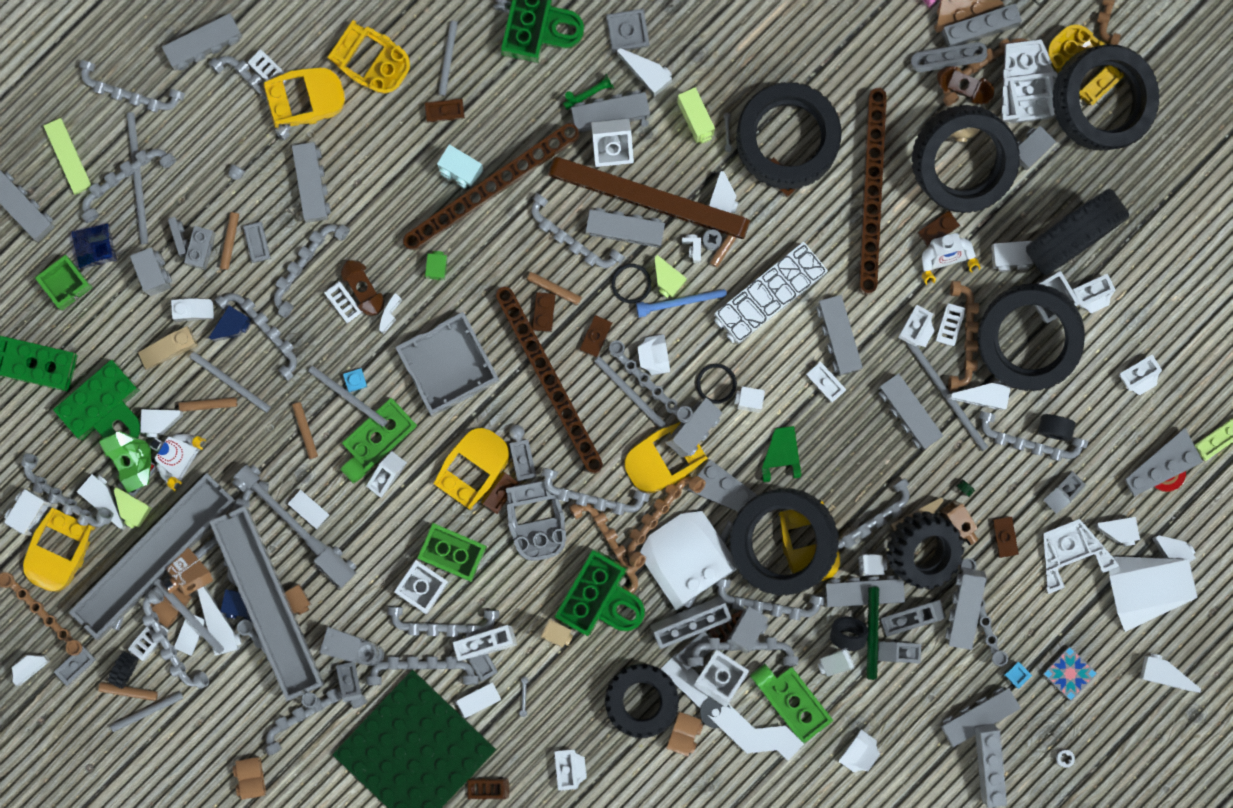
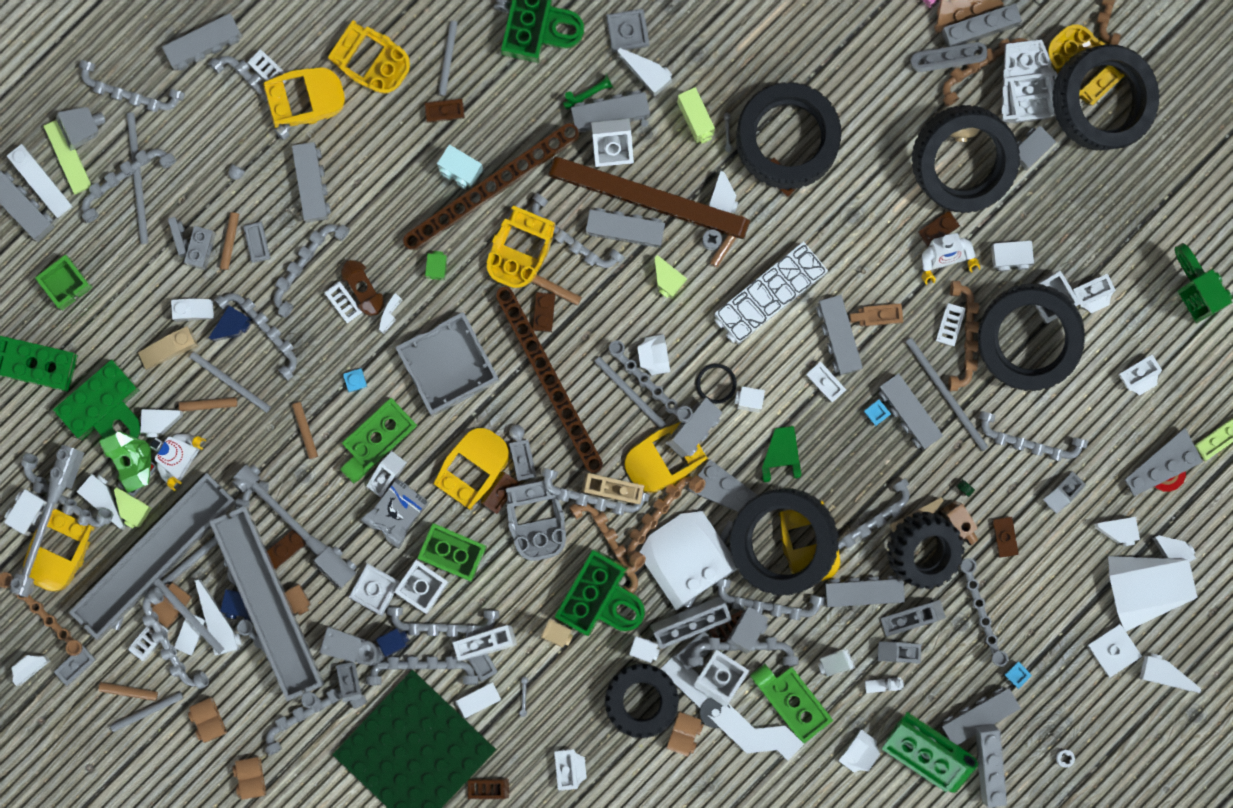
clear blue slope [71,223,117,269] -> none
black tyre [108,651,139,689] -> none
light grey brick [130,247,172,296] -> none
medium nougat torso [163,547,213,595] -> none
white tile [288,490,330,529] -> none
light grey piece [308,366,388,427] -> none
reddish brown plate [580,315,613,358] -> none
black tyre [611,264,652,304] -> none
medium blue piece [636,289,727,318] -> none
white bracket [682,235,701,263] -> none
black tyre [830,617,868,651] -> none
white slope [858,555,887,576] -> none
reddish brown beam [859,87,887,295] -> none
dark green axle [867,585,879,680] -> none
white slope [898,305,934,347] -> none
reddish brown piece [937,66,994,105] -> none
light grey brick [945,568,987,650] -> none
white slope [946,381,1011,411] -> none
black tyre [1026,189,1129,276] -> none
black tyre [1038,414,1076,441] -> none
tile [1042,646,1098,701] -> none
white wing [1044,519,1119,594] -> none
none -> white slope [7,144,73,218]
none -> light grey bar [9,445,84,598]
none -> light grey torso [56,107,105,151]
none -> medium nougat brick [188,698,227,743]
none -> reddish brown plate [267,529,306,570]
none -> white plate [349,563,401,616]
none -> light grey piece [361,479,430,549]
none -> dark blue brick [376,629,410,657]
none -> yellow slope [487,205,556,288]
none -> tan slope [581,473,644,505]
none -> white brick [629,636,660,663]
none -> medium nougat hinge [849,303,903,327]
none -> medium azure plate [864,400,891,427]
none -> white bar [865,678,904,693]
none -> green hinge [882,712,978,793]
none -> white plate [1088,624,1142,678]
none -> green brick [1174,243,1233,324]

